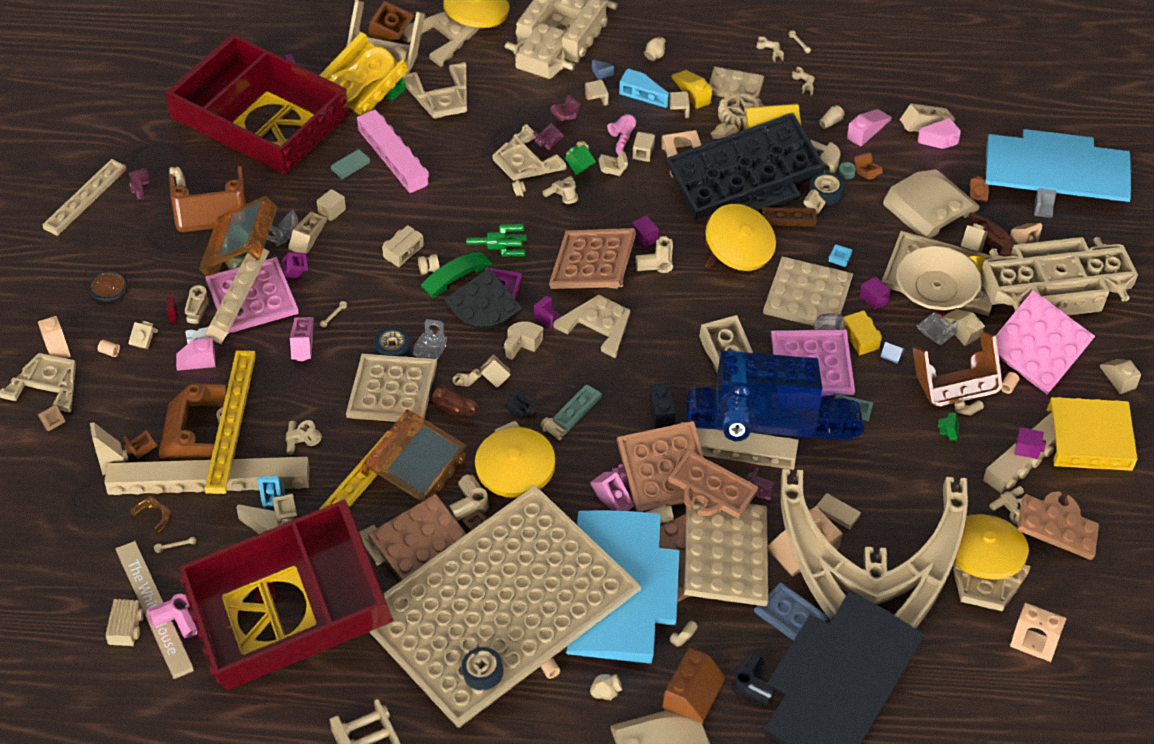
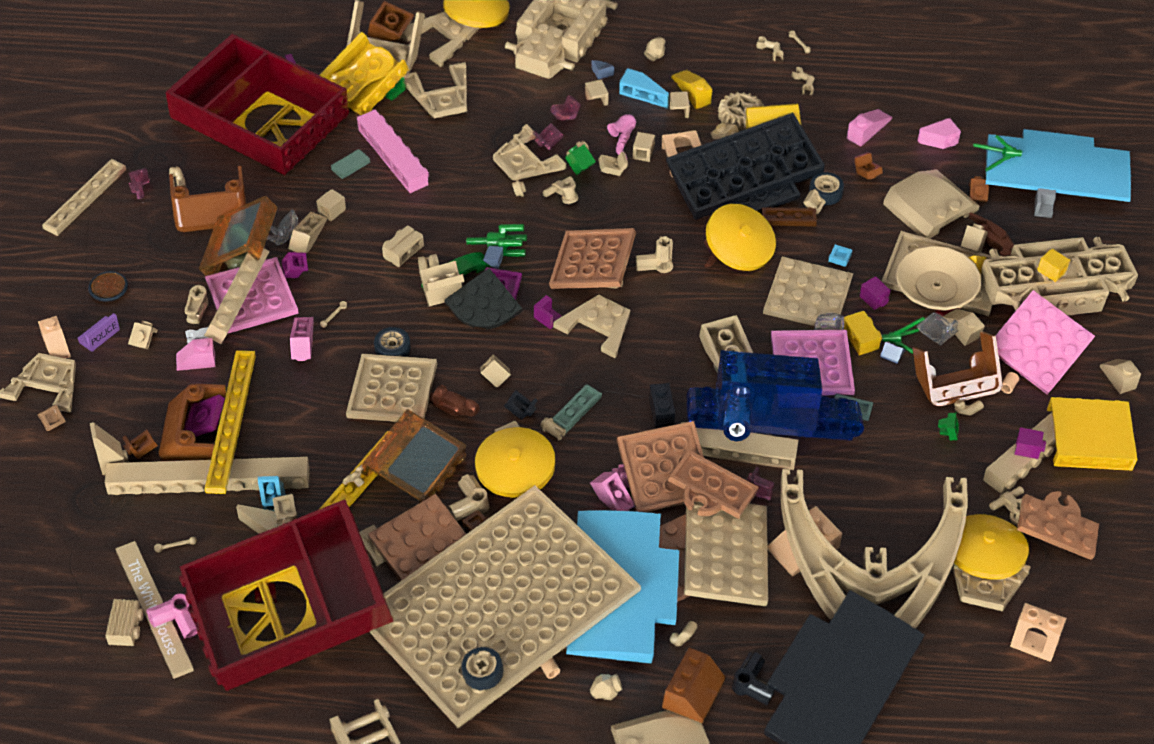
light nougat hinge [98,339,120,357] -> none
clear orange cap [131,496,171,532] -> none
dark red tile [167,296,177,323] -> none
tan piece [285,420,322,455] -> none
clear piece [413,319,447,359] -> none
tan arm [452,369,482,387] -> none
tan brick [504,322,543,360] -> none
magenta brick [631,215,659,248] -> none
tan cone [646,504,674,524] -> none
tan plate [709,67,764,99] -> none
sand blue tile [754,582,830,641] -> none
tan brick [811,140,840,174] -> none
tan tile [817,493,861,530] -> none
tan cone [819,105,845,129] -> none
sand green tile [838,162,856,179] -> none
tan slope [900,104,955,132] -> none
light nougat slope [1010,223,1043,245] -> none
none -> medium lavender panel [78,313,120,352]
none -> magenta plate [184,394,225,437]
none -> tan plant [342,465,365,487]
none -> tan bracket [419,261,464,307]
none -> sand blue slope [483,246,503,269]
none -> green plant [882,317,925,354]
none -> green plant [973,135,1022,171]
none -> yellow panel [1037,249,1070,282]

